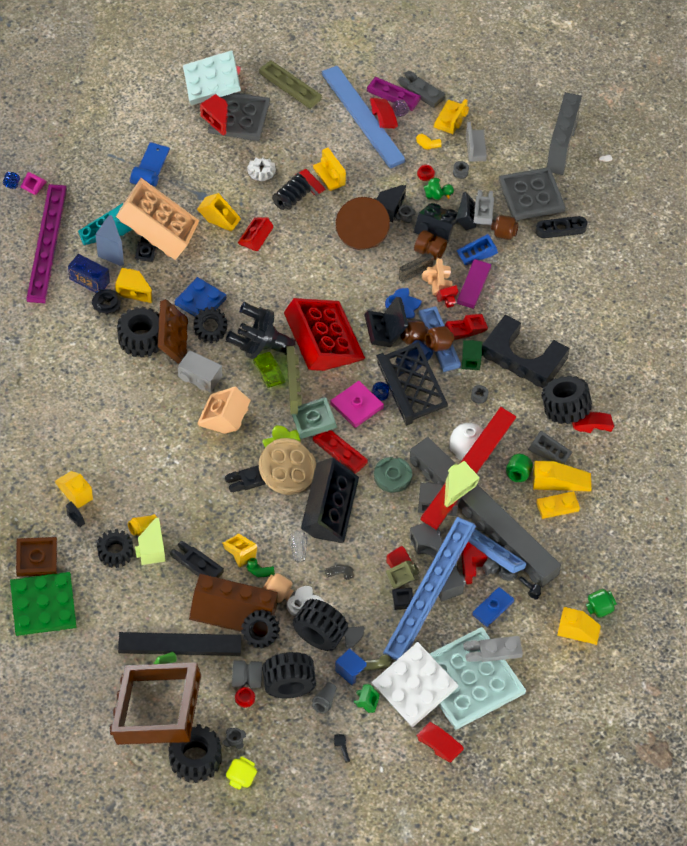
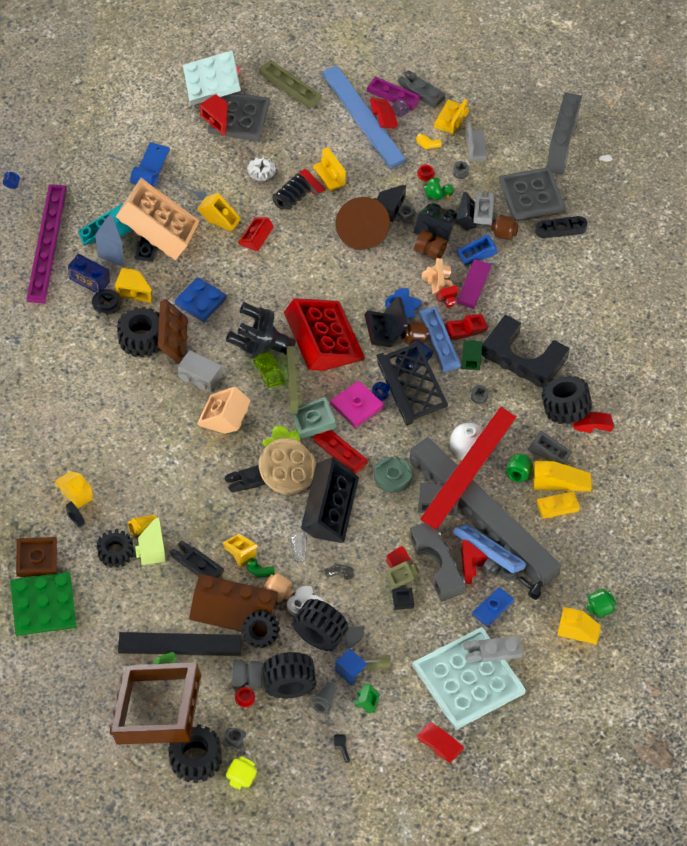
dark pink slope [20,172,47,195] -> none
black tyre [193,307,227,343] -> none
white plate [372,642,459,727] -> none
medium blue tile [383,517,476,660] -> none
clear smoke tile [399,253,434,283] -> none
reddish brown head [425,326,454,352] -> none
yellowish green slope [444,461,480,507] -> none

